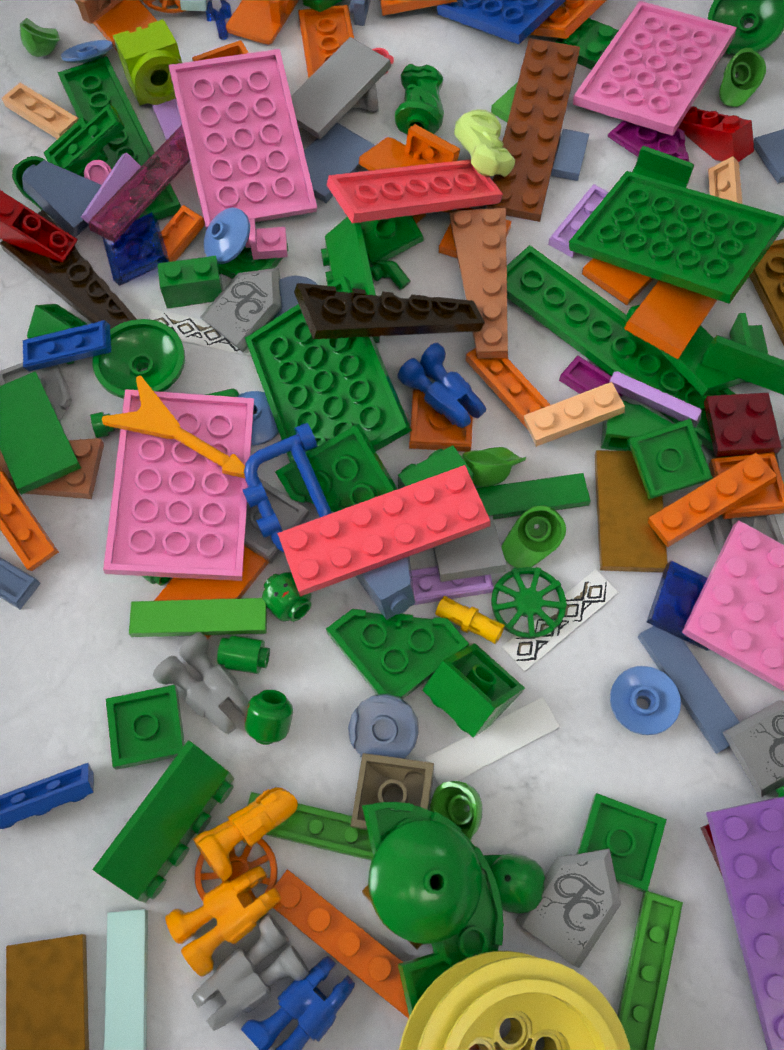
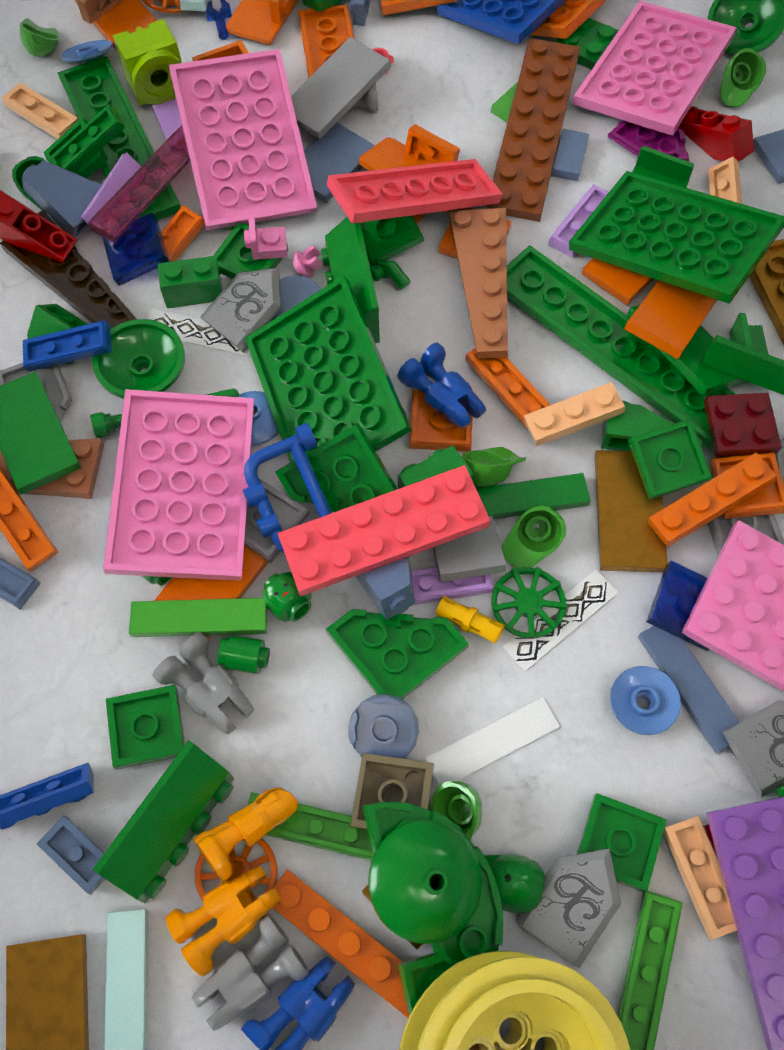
bright pink plate [84,160,112,185] -> none
light orange piece [102,376,245,478] -> none
medium blue dish [204,208,250,264] -> none
green head [244,690,293,745] -> none
dark brown wing [294,283,485,339] -> none
green animal [395,64,444,135] -> none
green slope [422,643,525,738] -> none
yellowish green animal [454,109,515,177] -> none
magenta tile [559,355,623,398] -> none
lavender tile [609,371,702,428] -> none
none -> sand blue plate [37,815,105,895]
none -> bright pink plate [292,246,323,278]
none -> light nougat plate [663,816,737,940]

